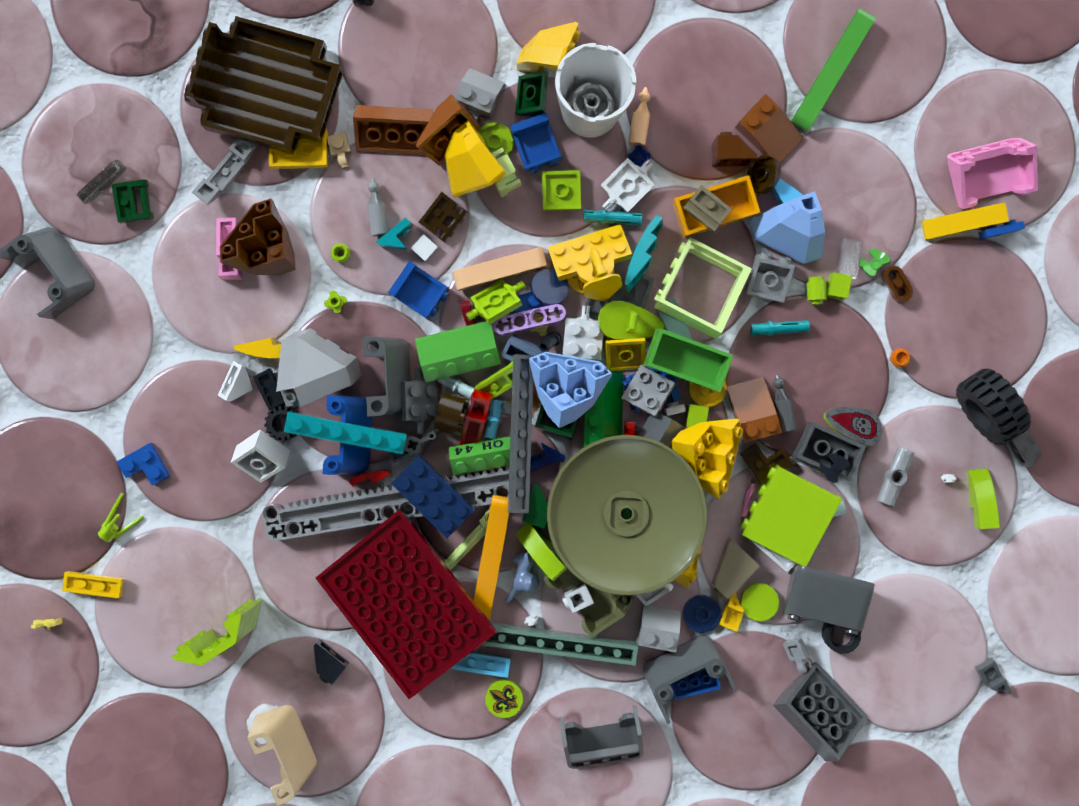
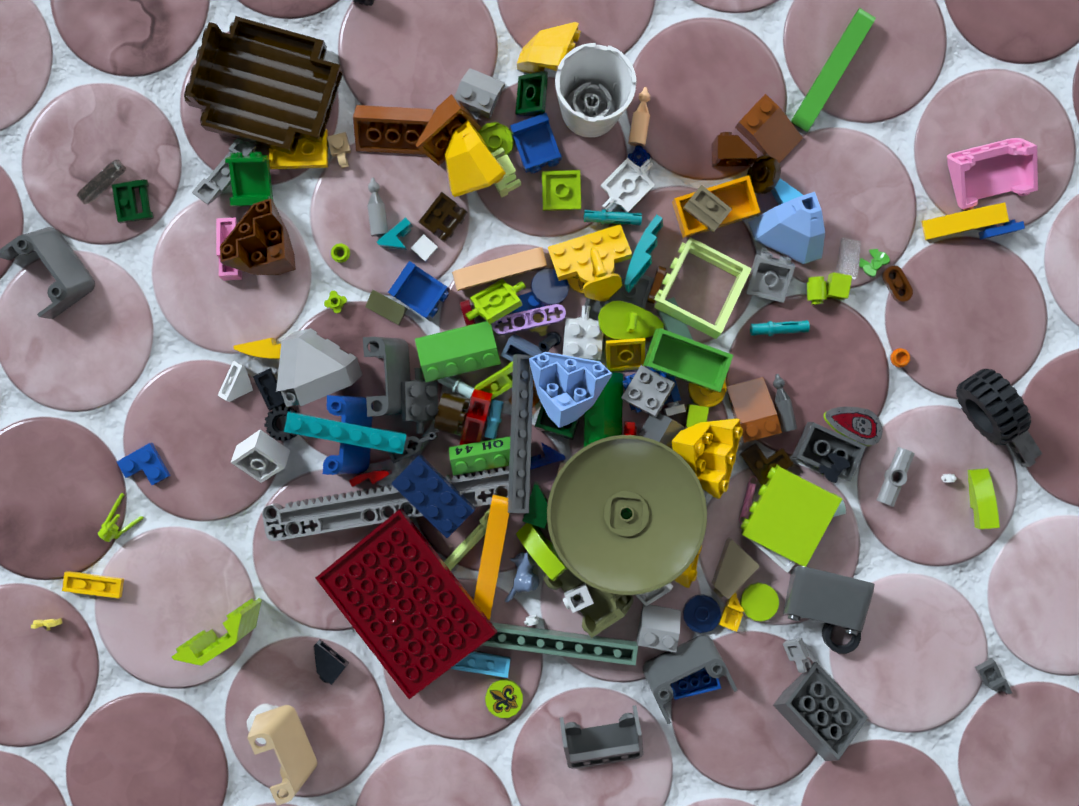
none -> green panel [225,152,273,206]
none -> olive slope [365,290,408,325]
none -> reddish brown plate [647,266,669,304]

